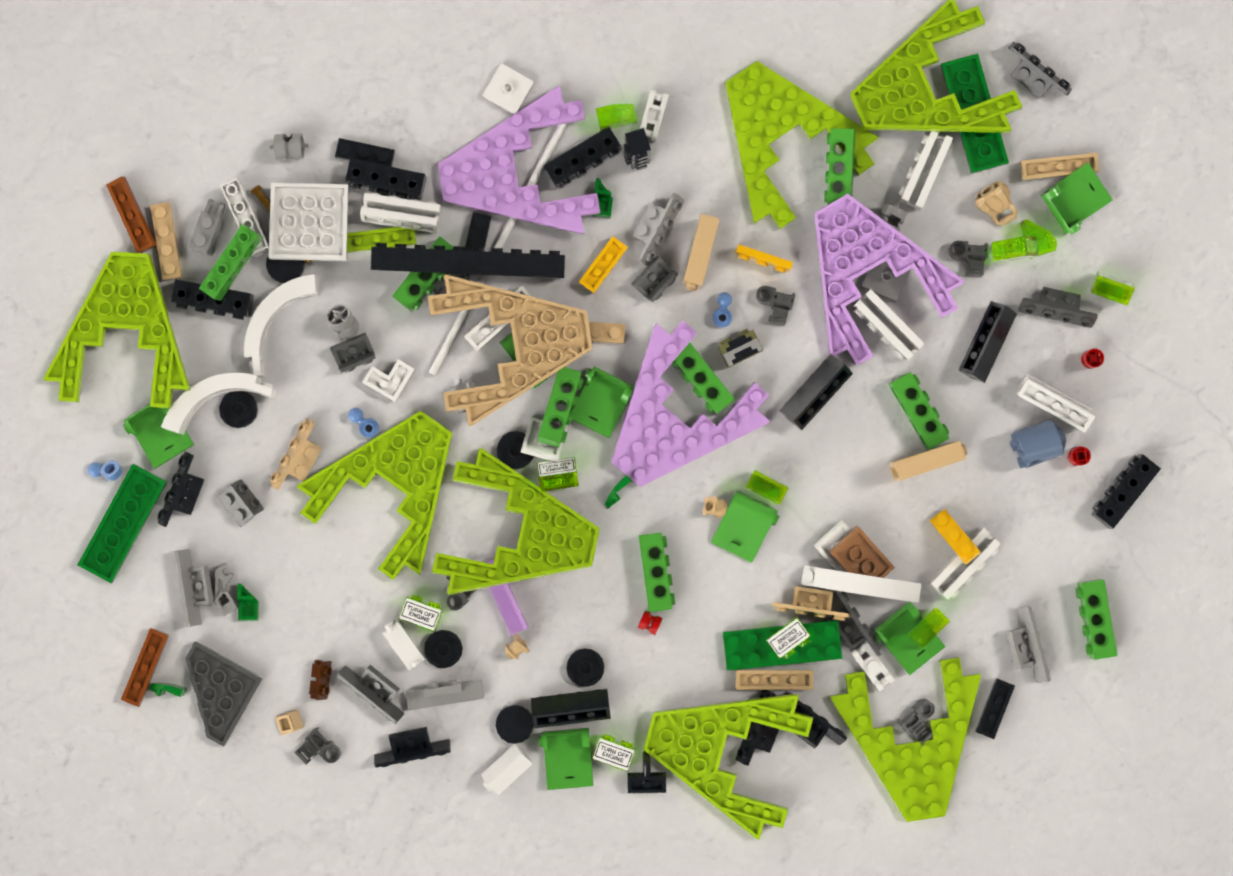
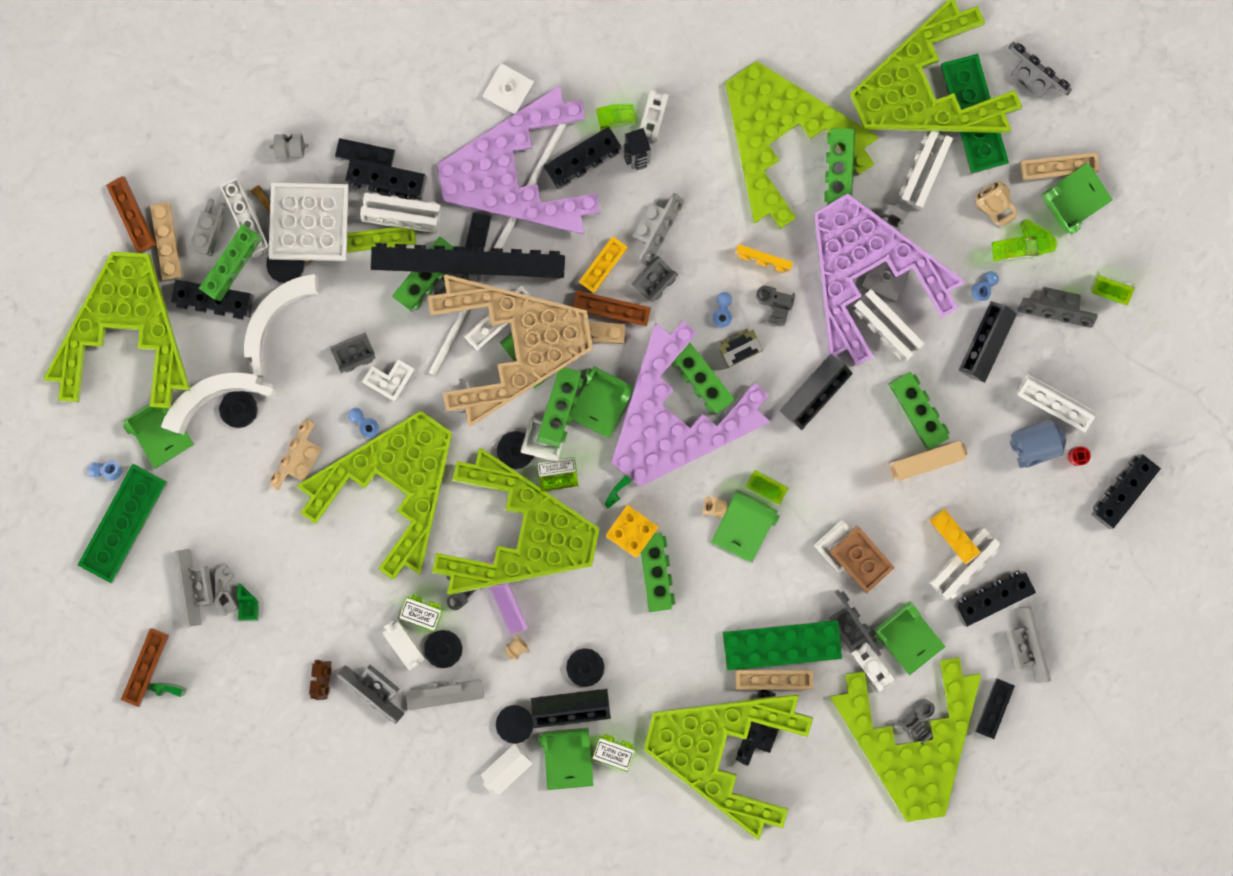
black bracket [157,451,205,527] -> none
dark grey plate [185,641,263,747] -> none
bracket [218,479,264,527] -> none
tan slope [275,710,304,735] -> none
dark grey piece [294,727,341,765] -> none
light grey wheel [326,304,359,339] -> none
black bracket [374,727,451,768] -> none
green slope [592,178,613,219] -> none
black plate [627,751,666,793] -> none
red wheel [637,610,662,635] -> none
tan piece [682,213,720,292] -> none
brick [766,616,811,659] -> none
tan bracket [772,586,850,621] -> none
black bracket [781,691,847,749] -> none
white arch [801,565,921,603] -> none
clear neon green brick [907,607,950,649] -> none
dark grey piece [948,241,988,277] -> none
bright green brick [1075,579,1118,660] -> none
red wheel [1081,348,1104,369] -> none
none -> dark orange plate [573,290,651,327]
none -> yellow bracket [606,505,659,558]
none -> black brick [954,570,1036,627]
none -> medium blue plate [971,271,999,301]

